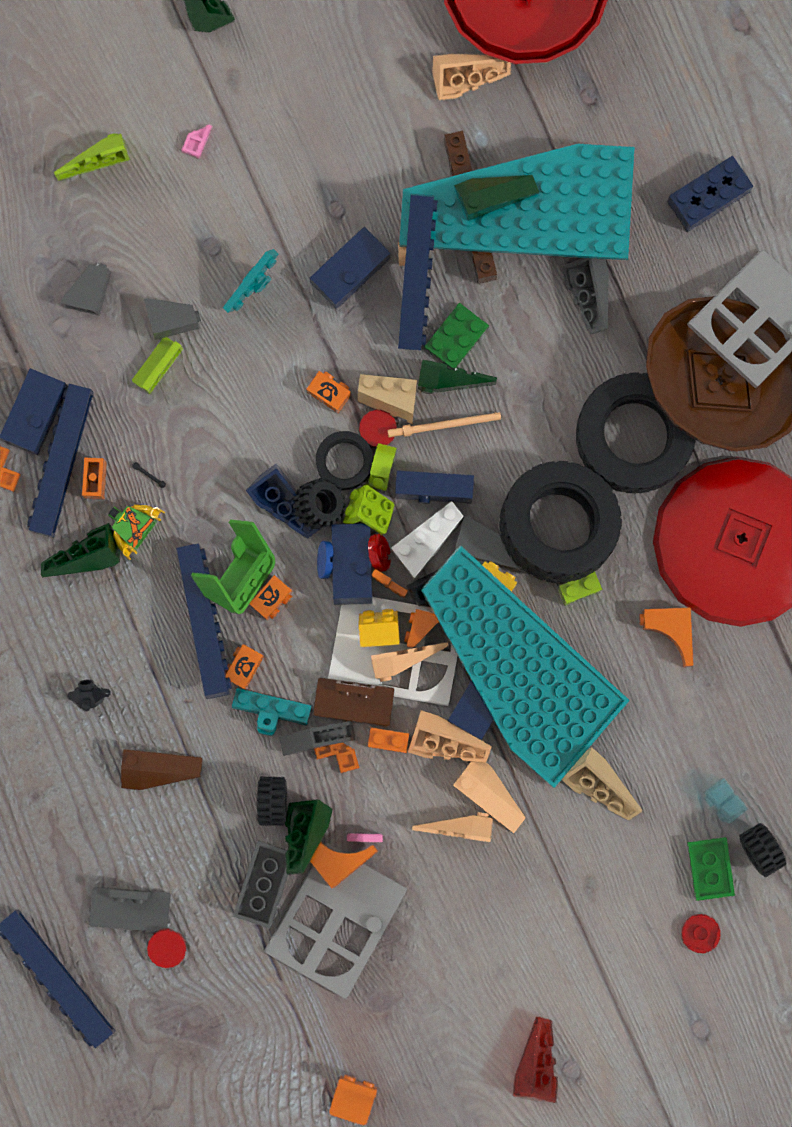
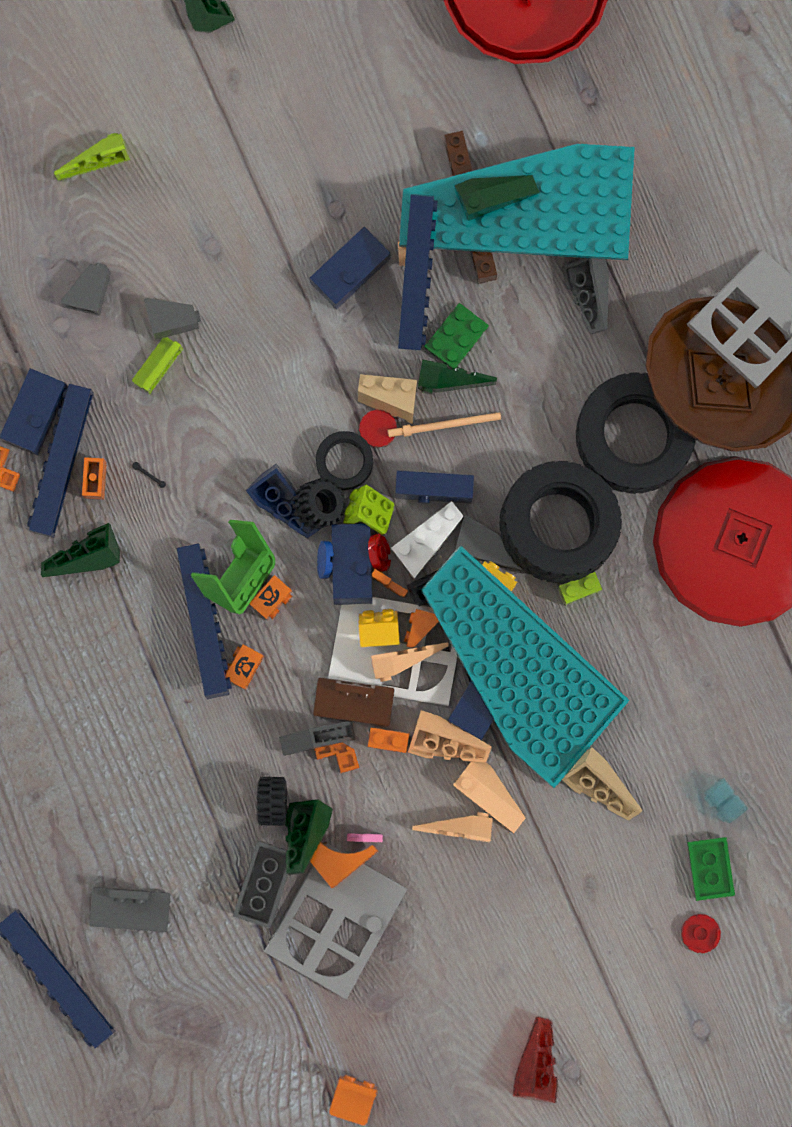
black rock [67,679,111,712] -> none
torso [108,505,165,560] -> none
reddish brown wedge [121,749,203,790] -> none
red tile [147,928,187,968] -> none
bright pink tile [181,125,212,159] -> none
teal plate [223,249,279,313] -> none
teal plate [232,688,311,736] -> none
orange brick [306,371,351,414] -> none
lime brick [368,443,397,491] -> none
light nougat wedge [433,54,511,100] -> none
orange arch [639,608,693,667] -> none
dark blue brick [667,155,754,232] -> none
black tyre [739,823,786,877] -> none

